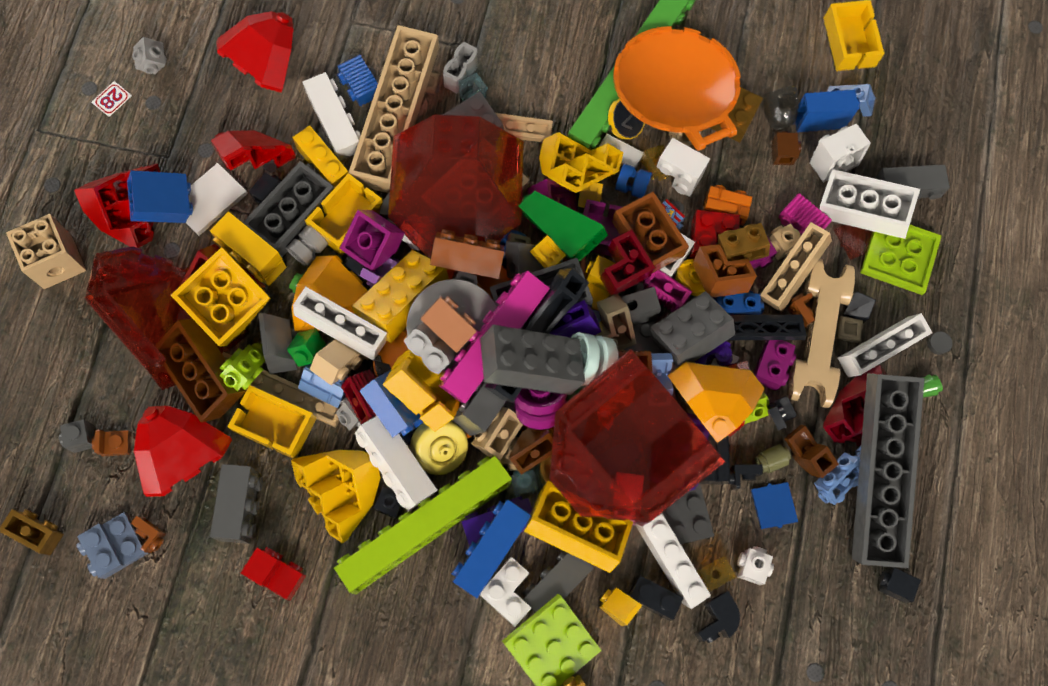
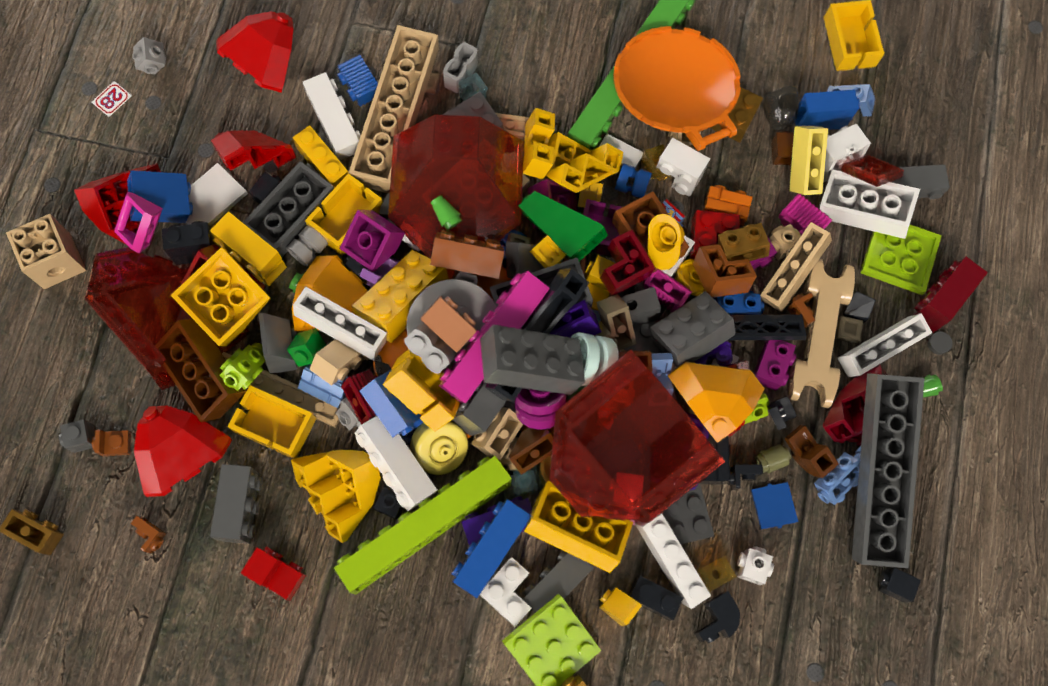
sand blue plate [77,512,148,579] -> none
black tile [608,99,645,140] -> none
clear red piece [834,225,873,261] -> none
none -> dark pink tile [114,192,163,253]
none -> black brick [162,221,215,265]
none -> bright green cone [431,195,462,231]
none -> yellow arch [523,108,555,180]
none -> yellow piece [648,214,685,270]
none -> light yellow brick [789,126,828,195]
none -> clear red tile [841,155,904,187]
none -> dark red brick [913,256,988,334]

